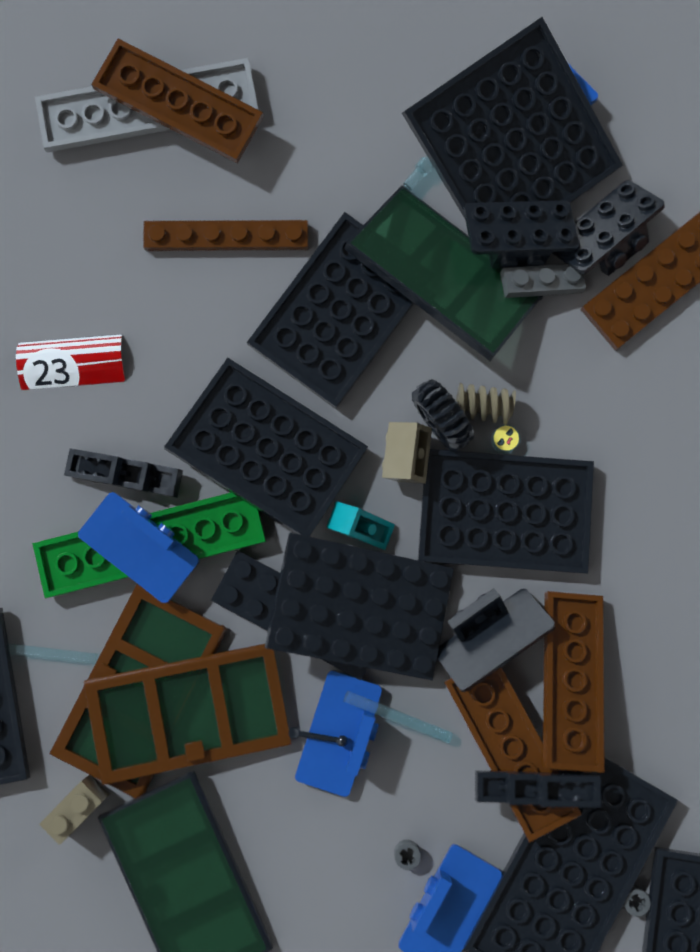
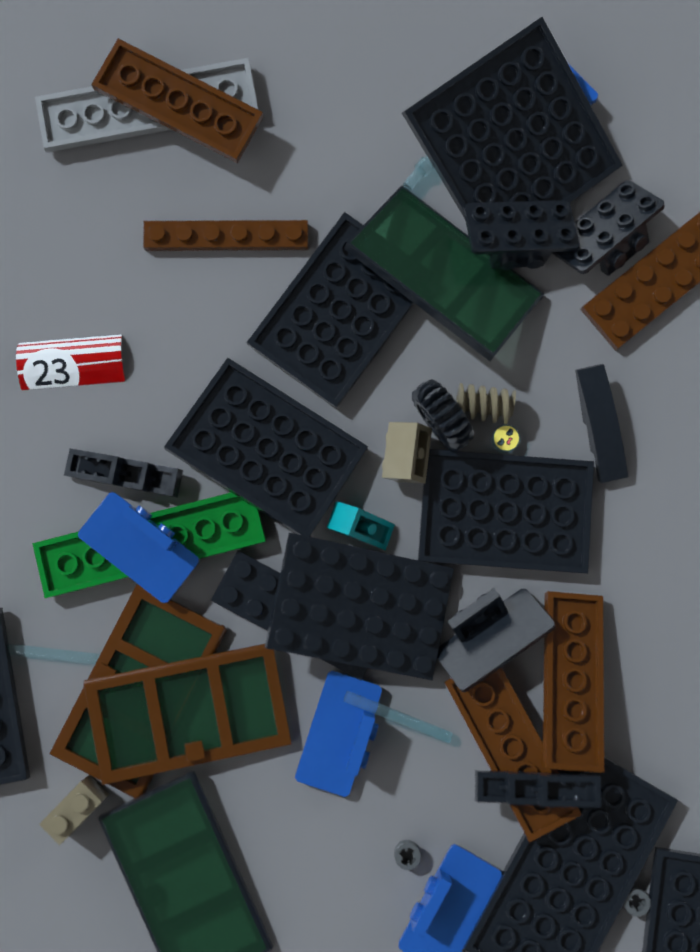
black hinge [289,727,348,747] -> none
dark grey plate [500,264,586,298] -> none
none -> black slope [575,364,628,483]

